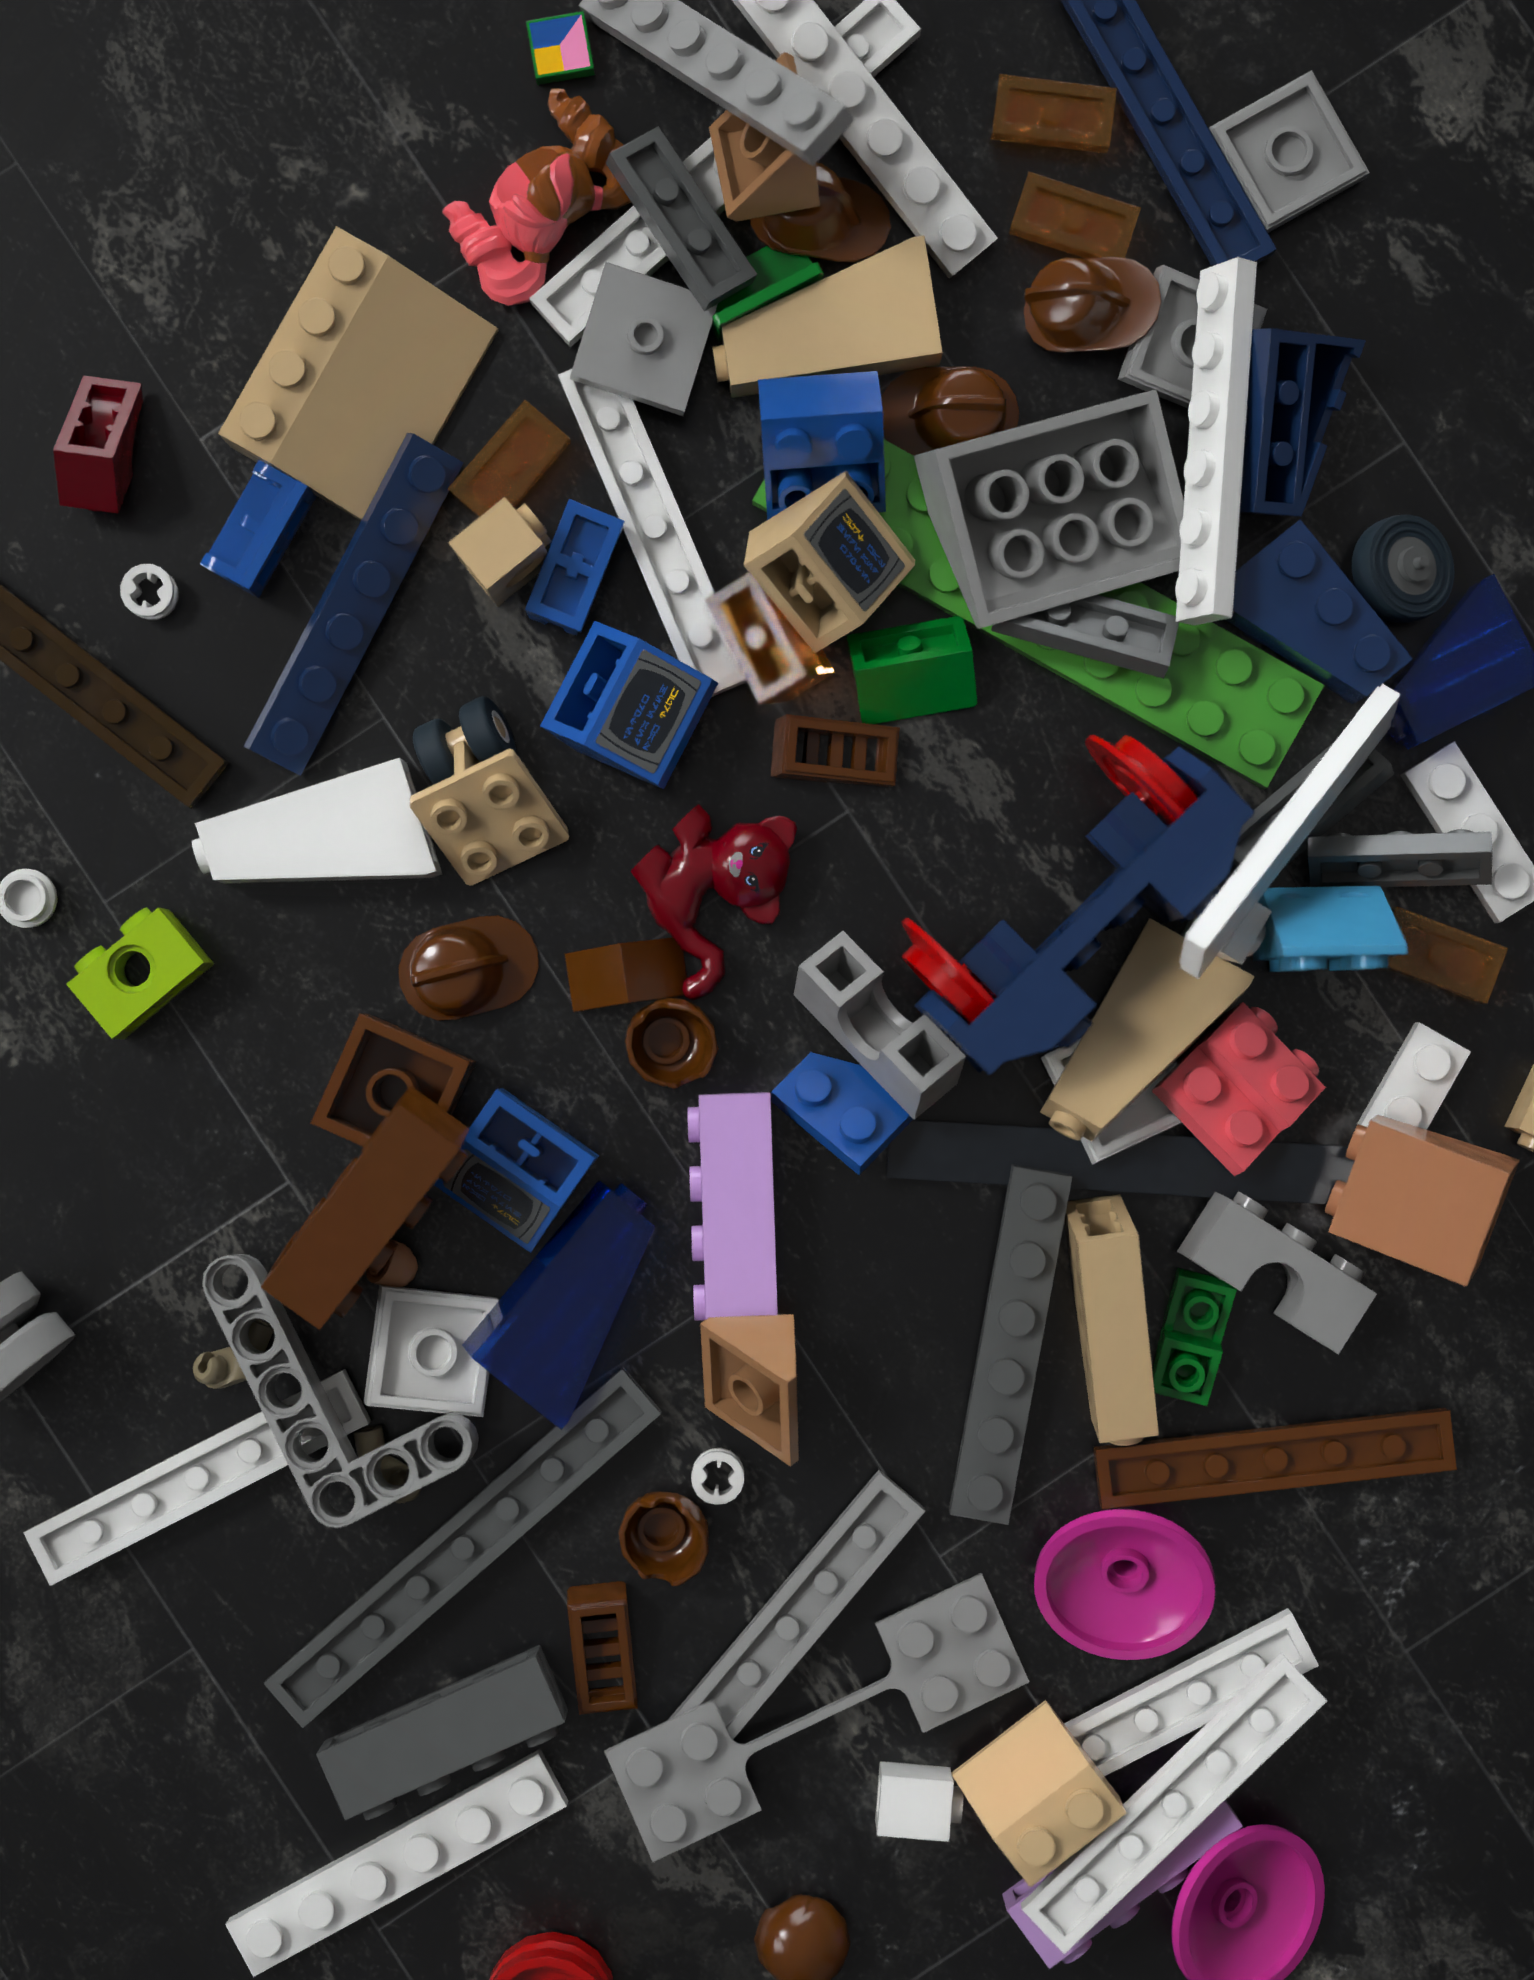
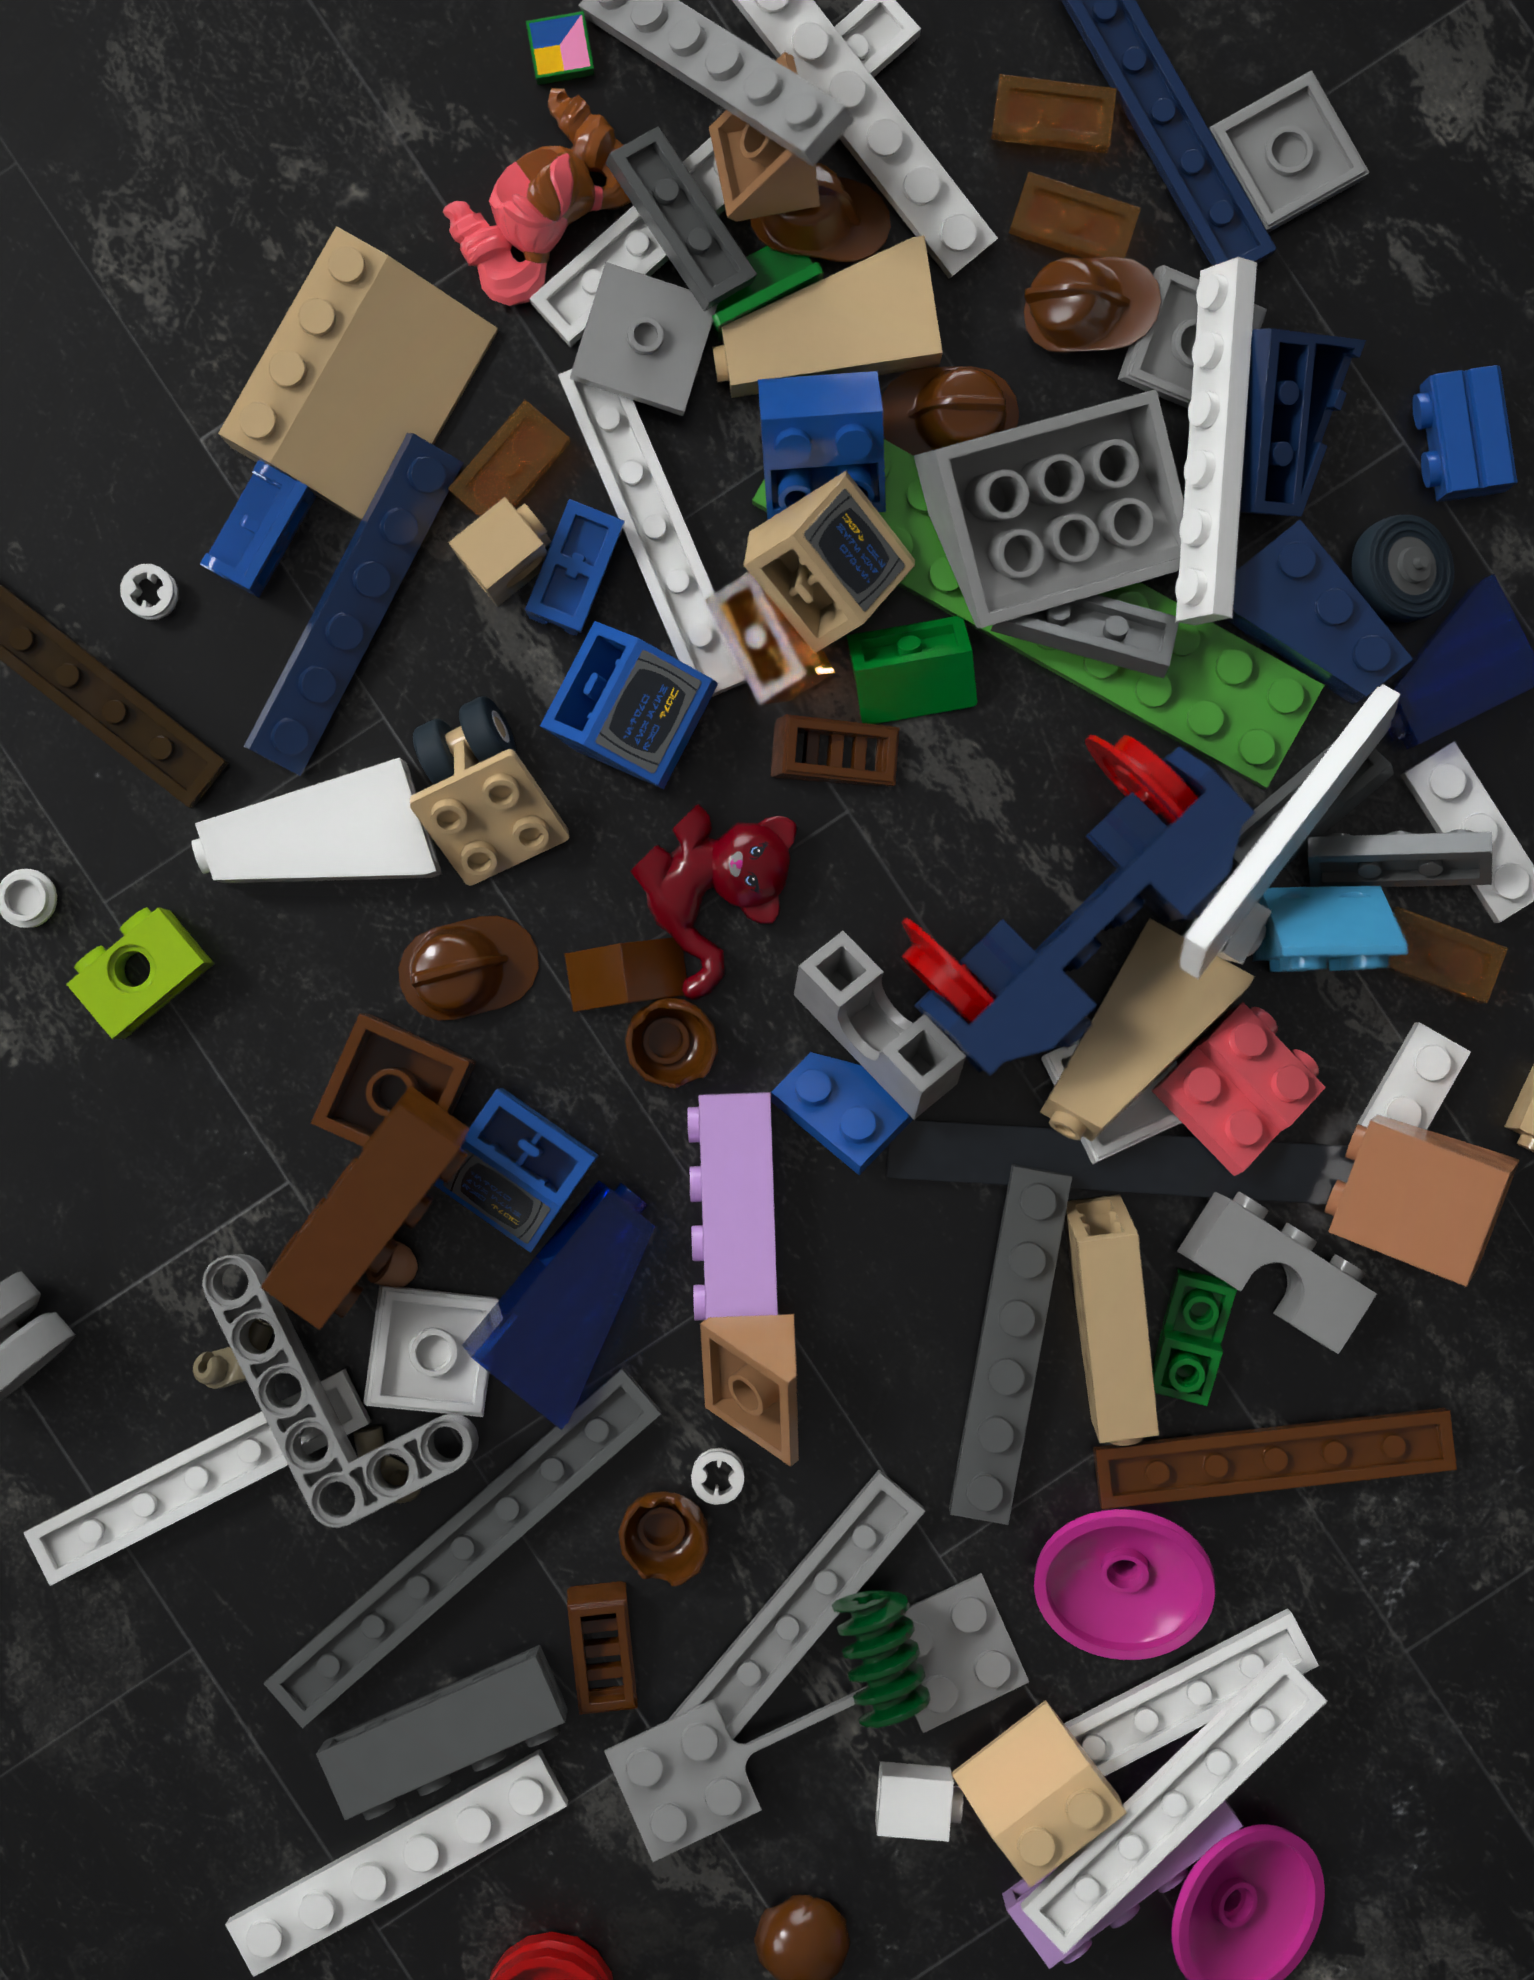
dark red arch [53,375,143,513] -> none
none -> dark green piece [832,1591,931,1728]
none -> blue brick [1412,365,1518,502]

